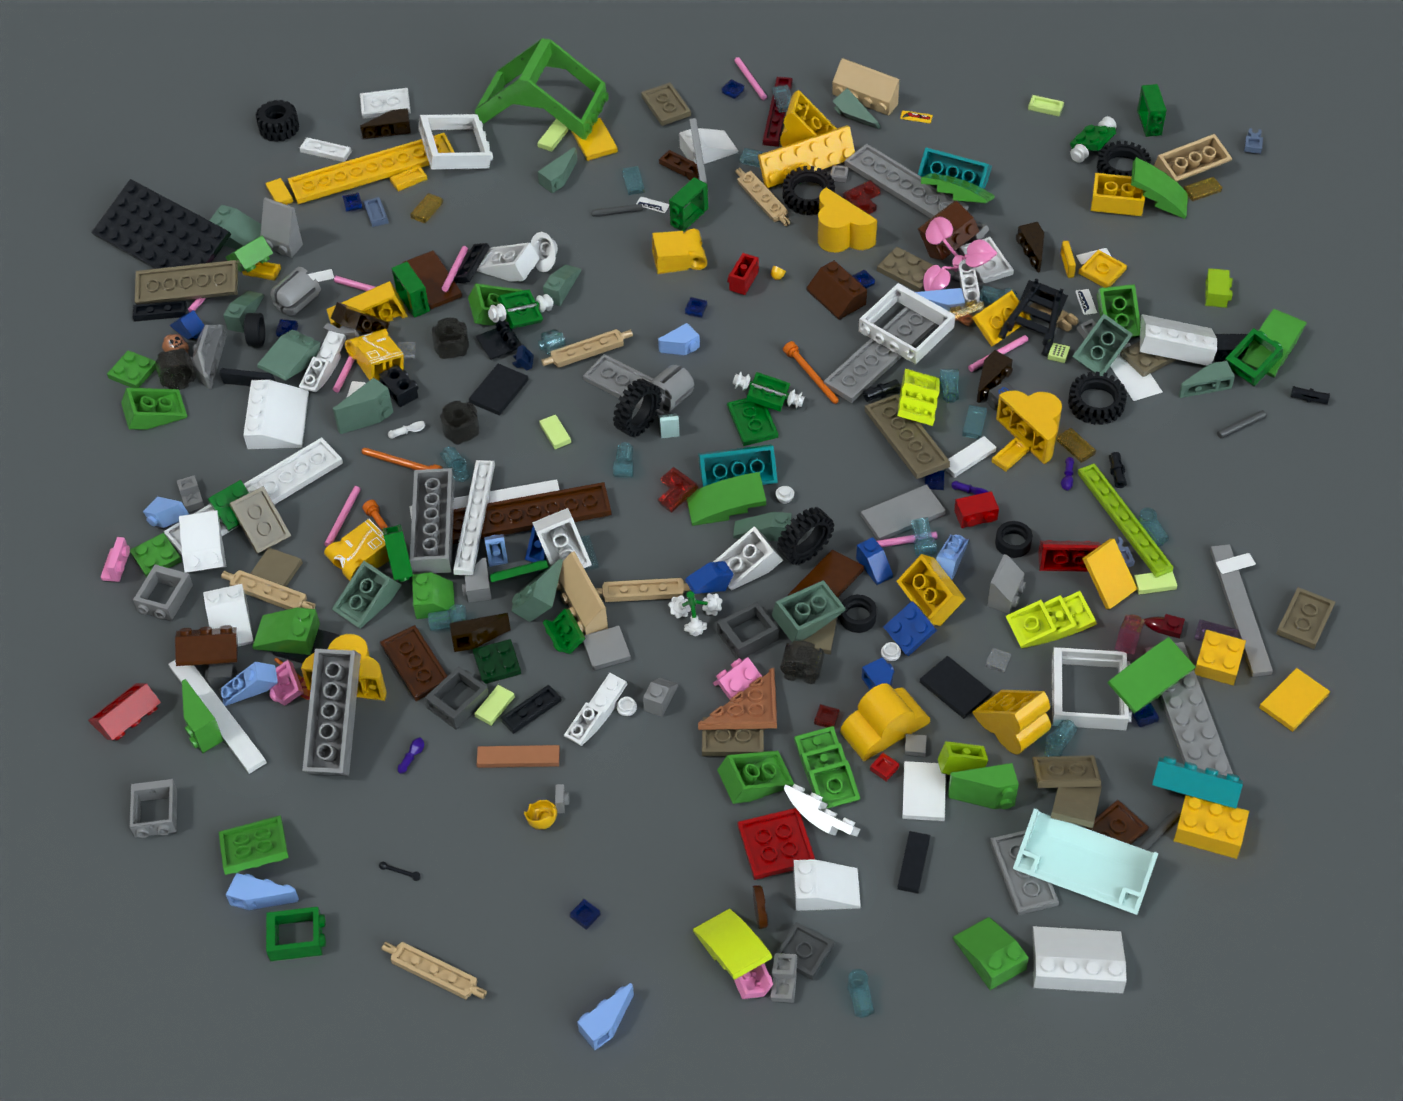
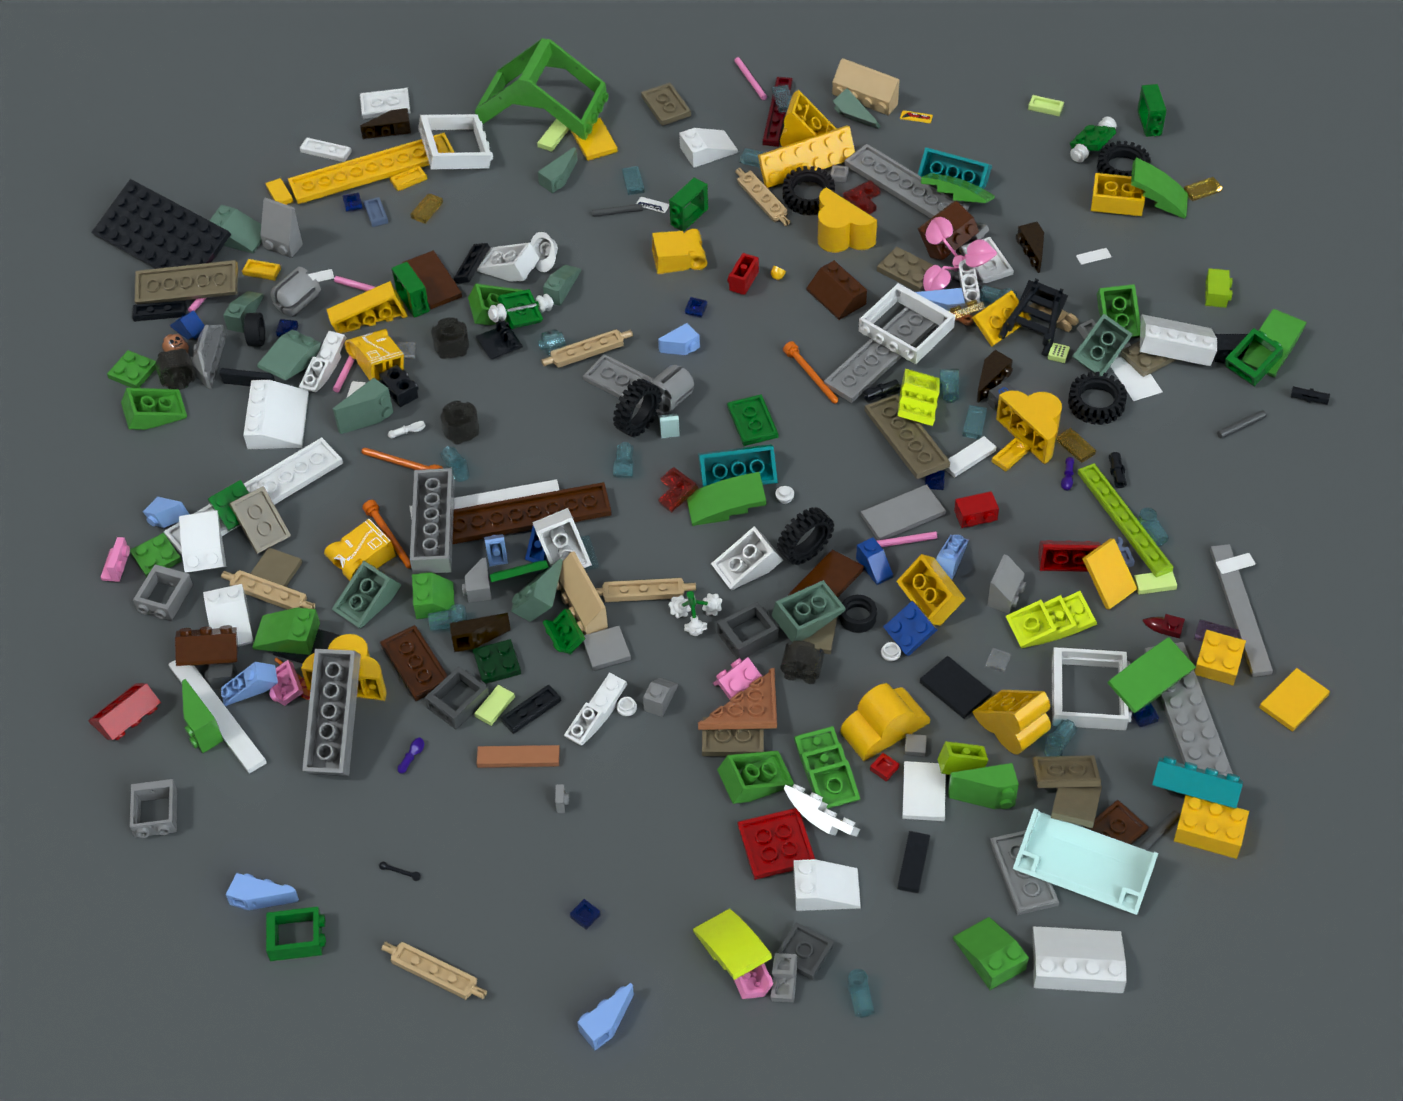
light grey slope [177,475,205,512] -> none
bright green plate [219,815,289,875] -> none
bright green slope [225,235,273,273] -> none
black tyre [256,100,299,142] -> none
light grey slope [323,323,360,341] -> none
bright pink bar [324,486,361,547] -> none
dark brown slope [331,302,390,334] -> none
green window [382,524,413,582] -> none
bright pink bar [442,246,468,292] -> none
white tile [453,460,495,575] -> none
black tile [469,363,529,416] -> none
dark blue tile [512,345,534,371] -> none
yellow hair [524,800,558,829] -> none
yellowish green tile [539,414,571,449] -> none
reddish brown hinge [659,150,699,180] -> none
blue slope [685,561,734,594] -> none
light grey tile [690,118,707,184] -> none
clear blue plate [722,79,744,99] -> none
green plate [733,371,805,411] -> none
sand green slope [733,512,792,541] -> none
reddish brown tile [752,885,768,929] -> none
clear red tile [814,704,840,728] -> none
clear blue plate [852,269,875,289] -> none
blue slope [862,657,894,690] -> none
clear light blue piece [911,517,937,557] -> none
dark purple piece [951,481,988,495] -> none
bright pink bar [968,335,1028,372] -> none
black tyre [995,521,1033,558] -> none
yellow tile [1060,241,1076,278] -> none
white sticker [1075,289,1097,315] -> none
yellow tile [1078,250,1127,288] -> none
clear pink brick [1115,614,1145,655] -> none
tan slope [1154,134,1232,182] -> none
sand green slope [1179,361,1235,398] -> none
sand blue plate [1244,128,1263,154] -> none
dark tan plate [1276,587,1335,649] -> none

